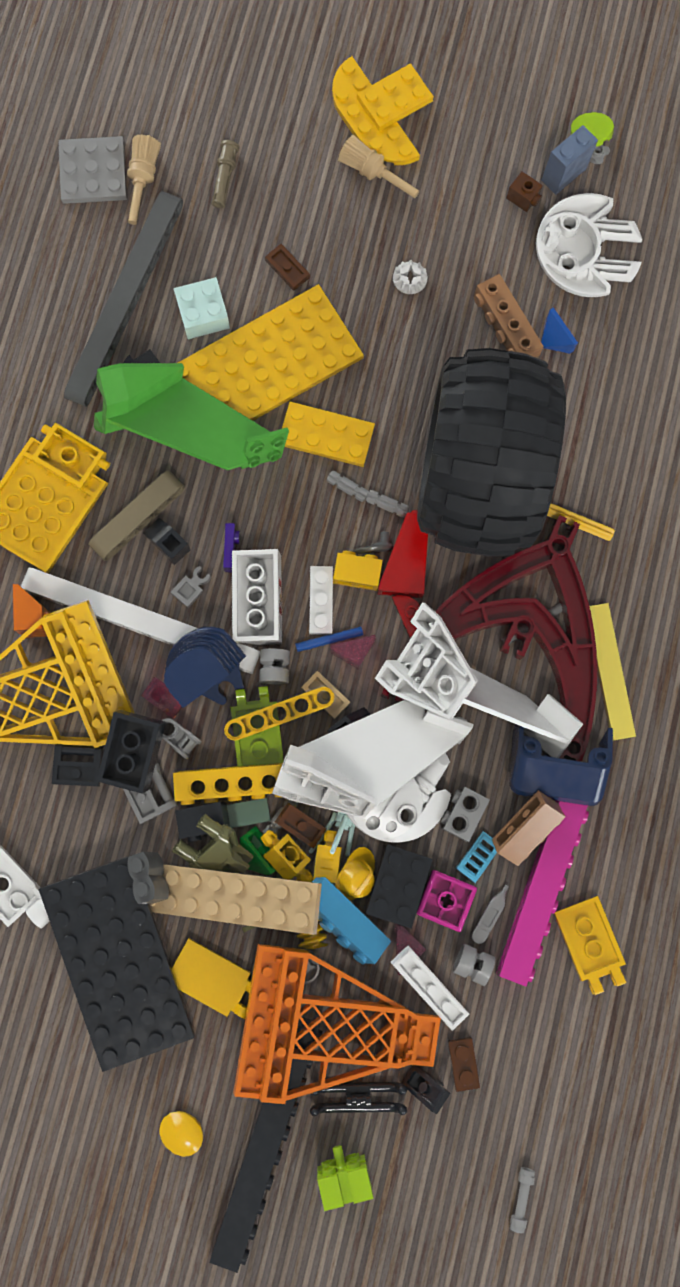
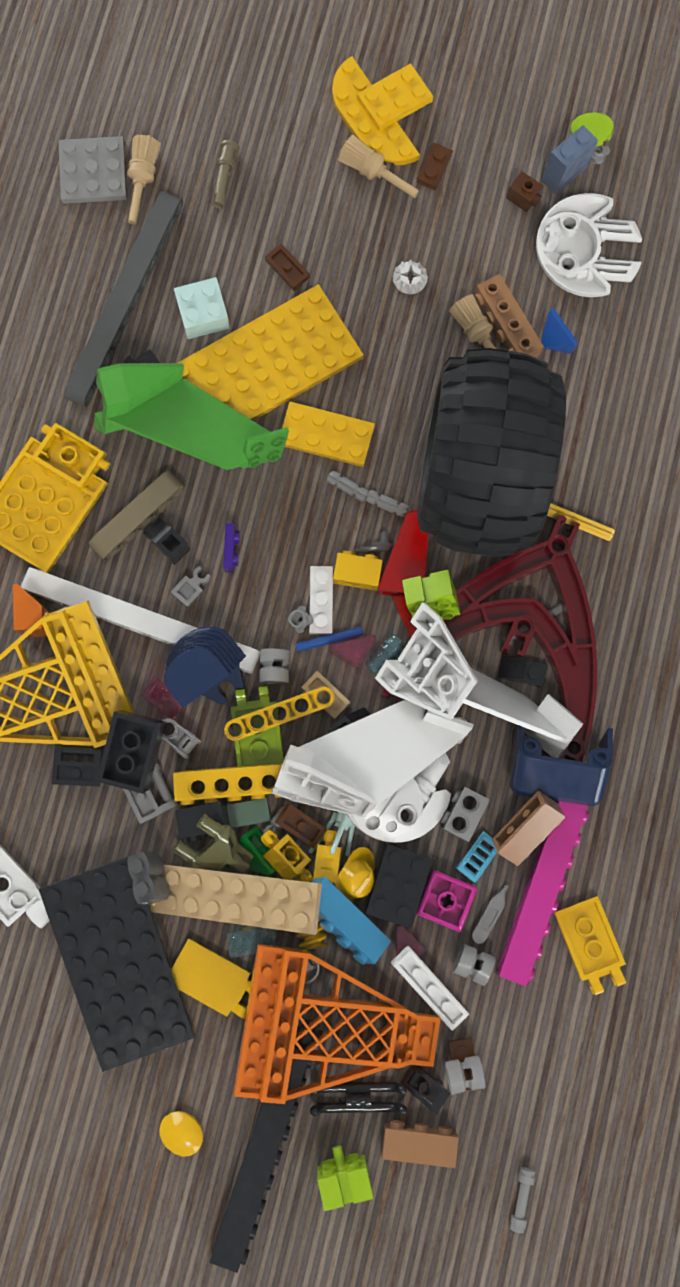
white slope [232,549,282,645] -> none
light yellow tile [590,603,636,741] -> none
none -> clear light blue plate [227,927,277,958]
none -> light grey plate [288,606,313,633]
none -> clear light blue piece [365,634,405,676]
none -> medium nougat brick [381,1120,459,1168]
none -> lime brick [402,570,460,620]
none -> reddish brown plate [416,142,453,191]
none -> light grey wheel [445,1055,485,1095]
none -> tan piece [449,294,496,349]
none -> black slope [497,655,548,688]

